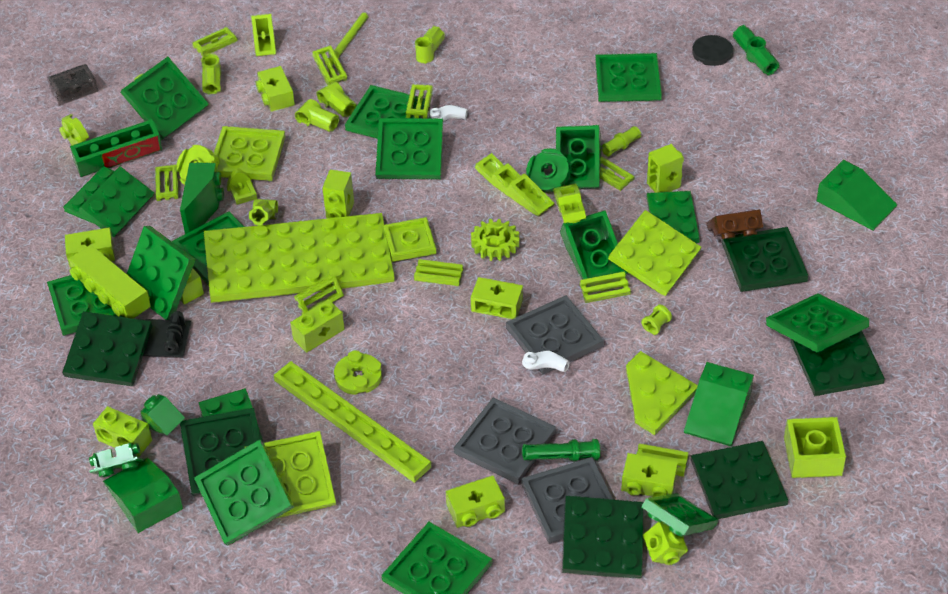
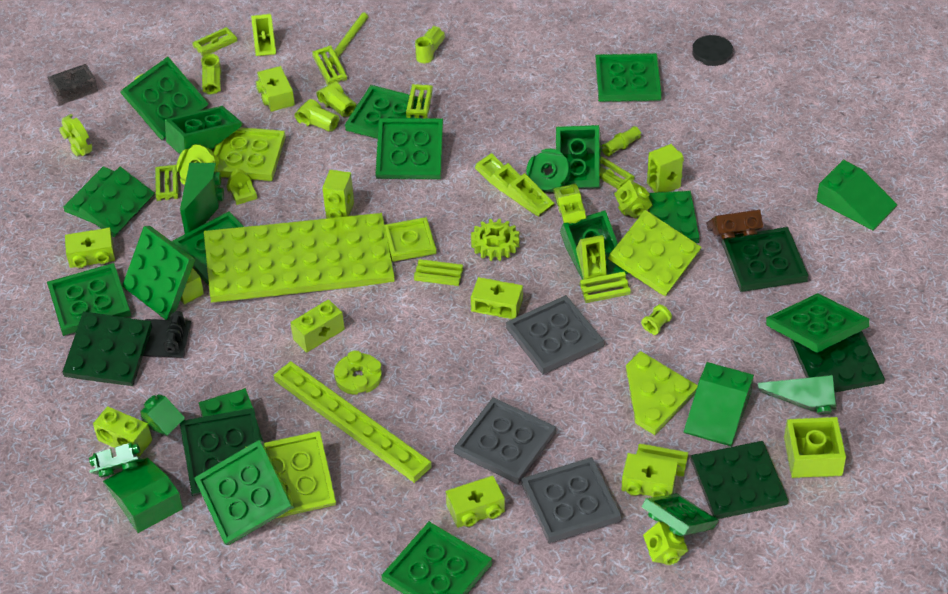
lime brick [68,244,151,319] -> none
green brick [70,119,162,177] -> none
lime piece [249,199,278,225] -> none
lime tile [294,275,344,315] -> none
white arm [428,105,468,122] -> none
white arm [522,351,570,372] -> none
green pin [522,439,600,462] -> none
dark green plate [562,496,643,579] -> none
green piece [733,25,780,76] -> none
none -> green slope [165,106,242,154]
none -> lime slope [576,235,607,279]
none -> lime brick [614,179,652,219]
none -> slope [758,375,837,414]

